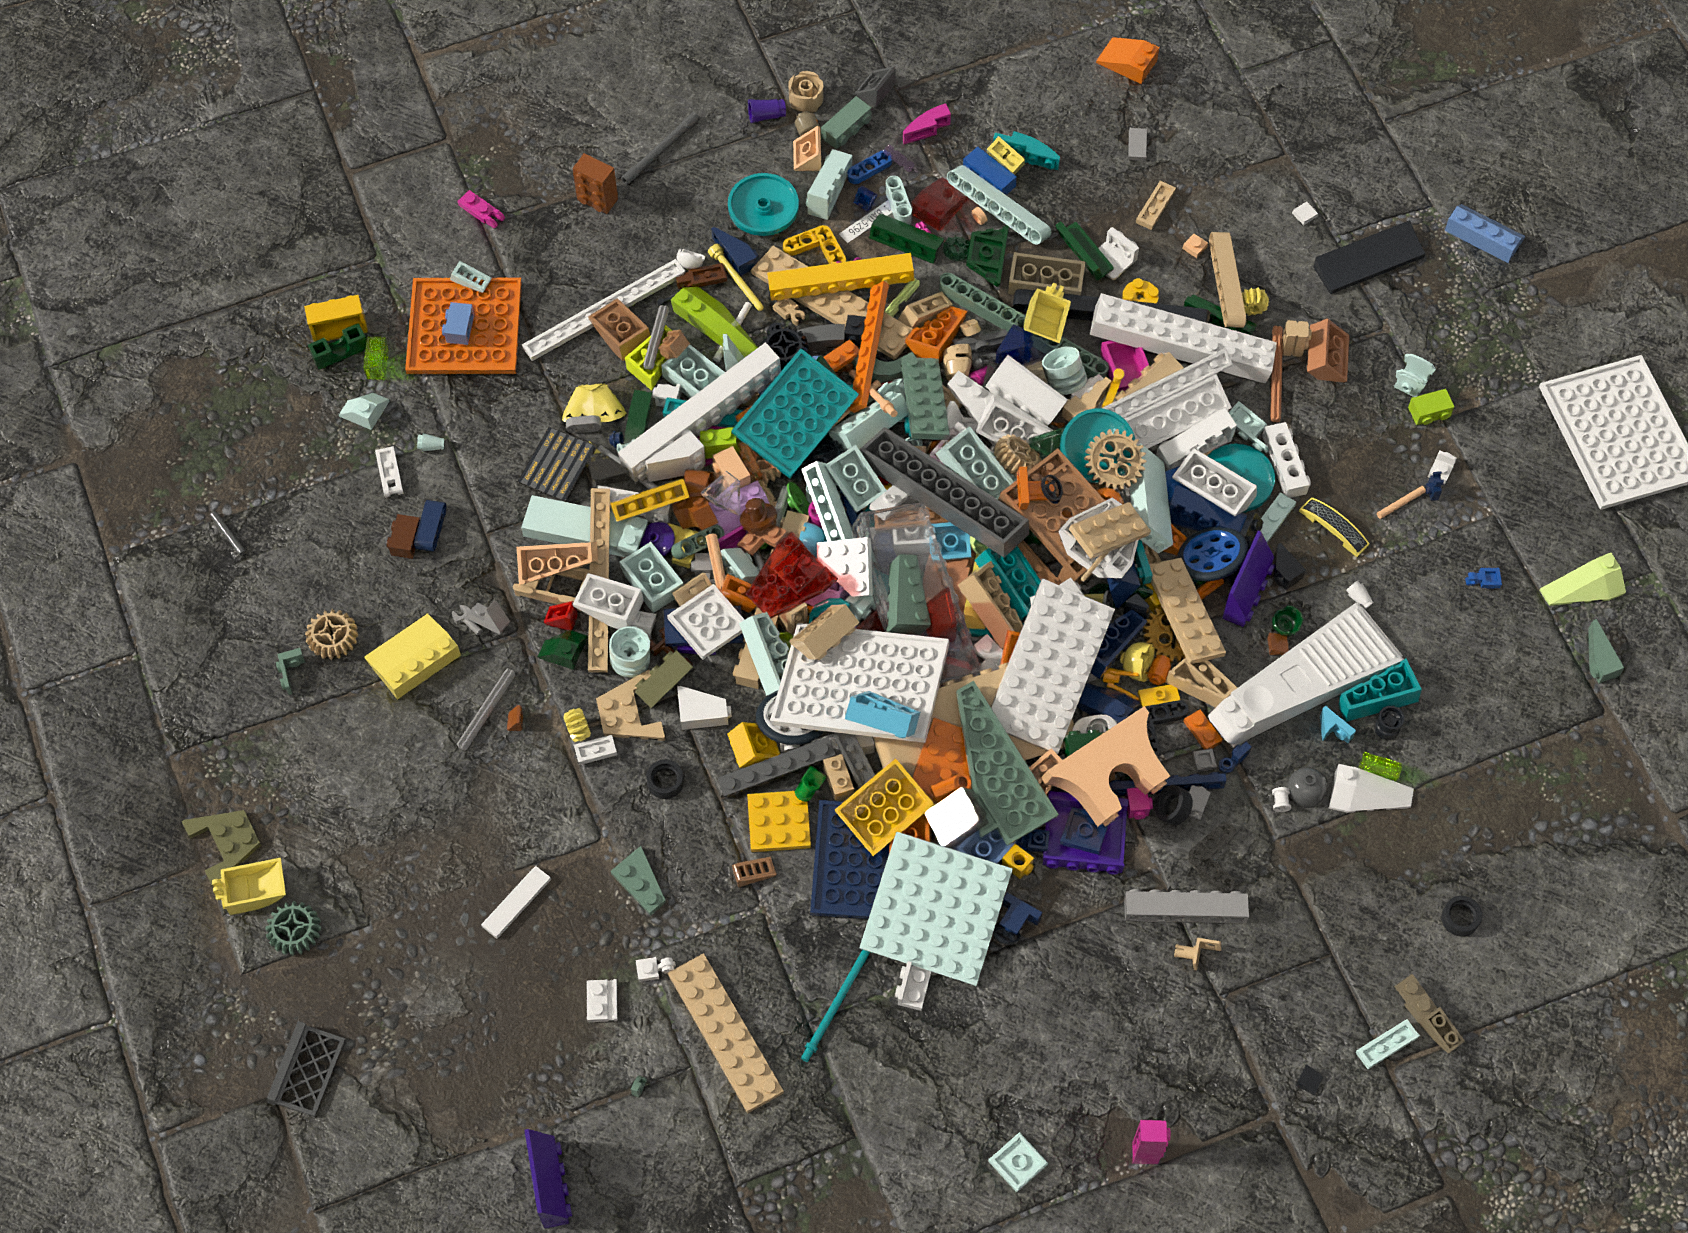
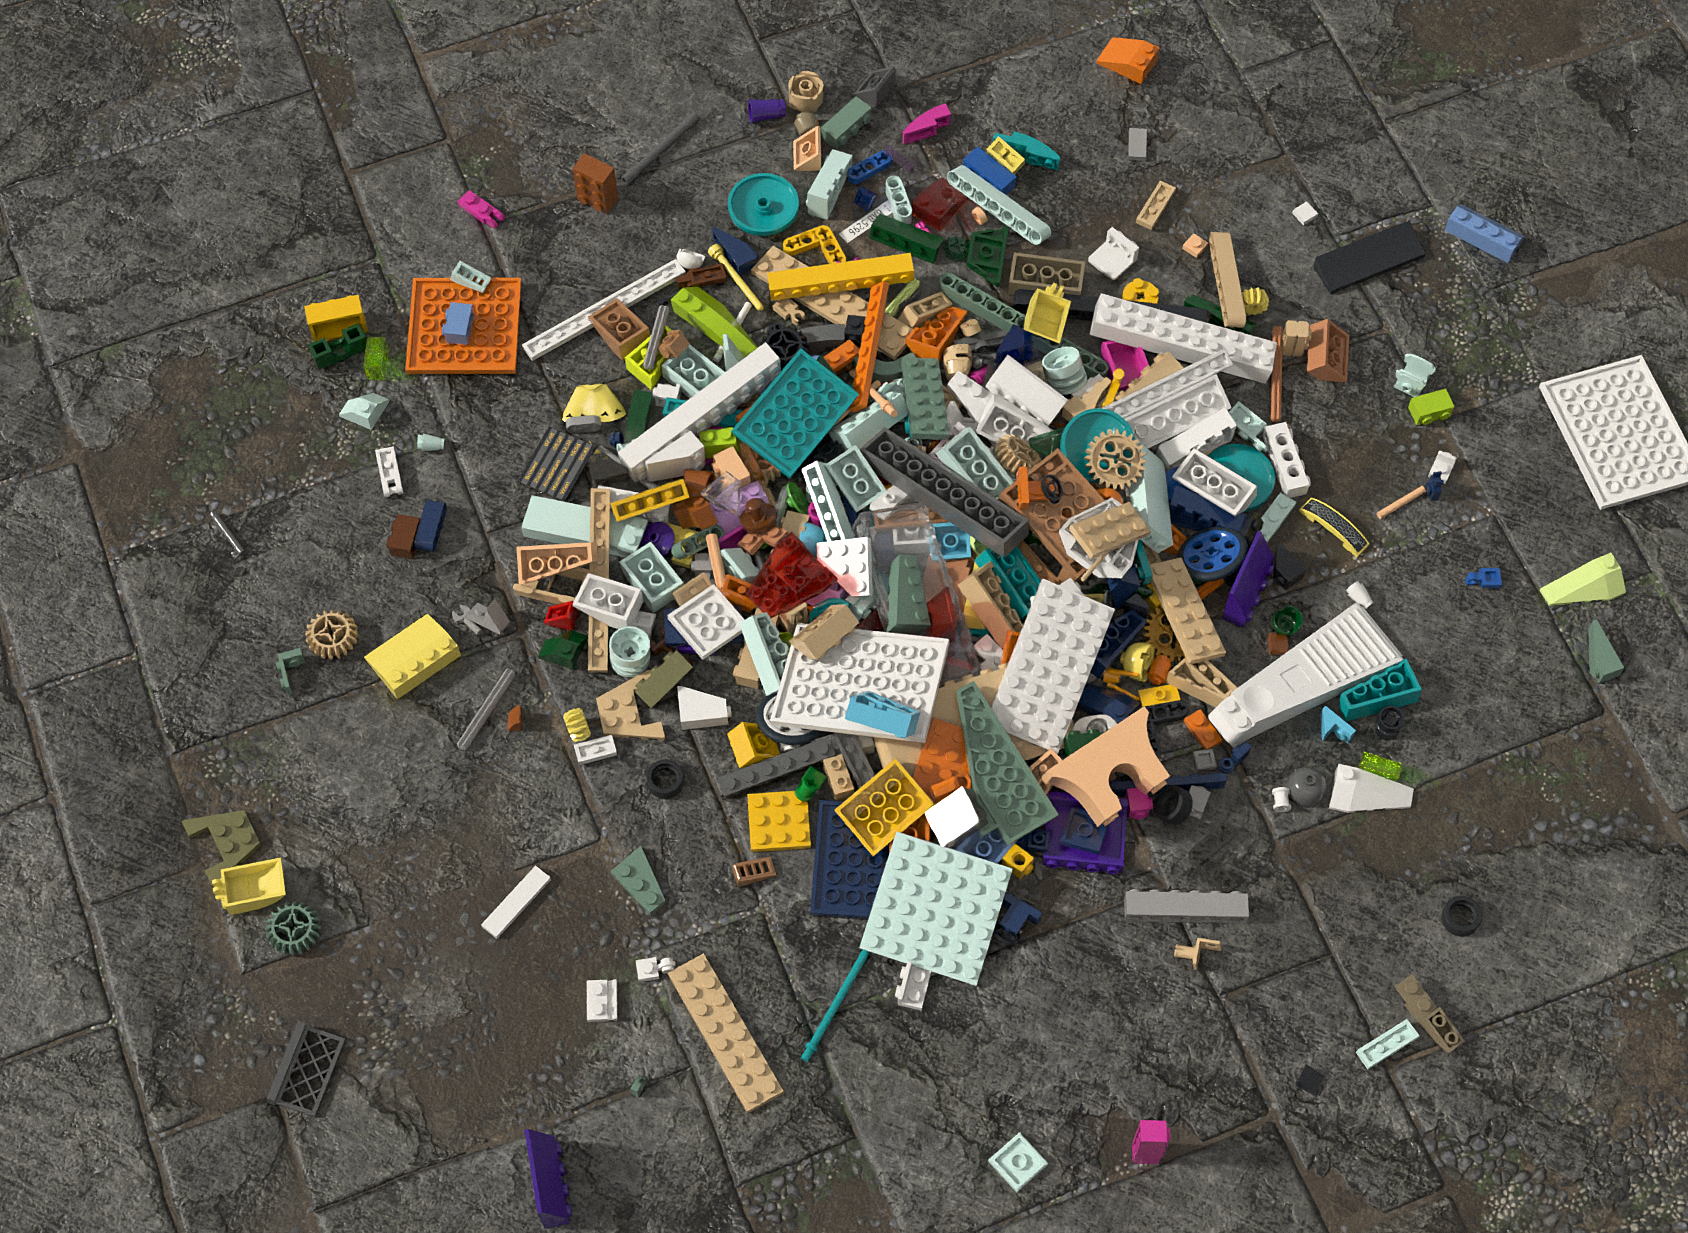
dark green panel [1055,221,1114,281] -> none

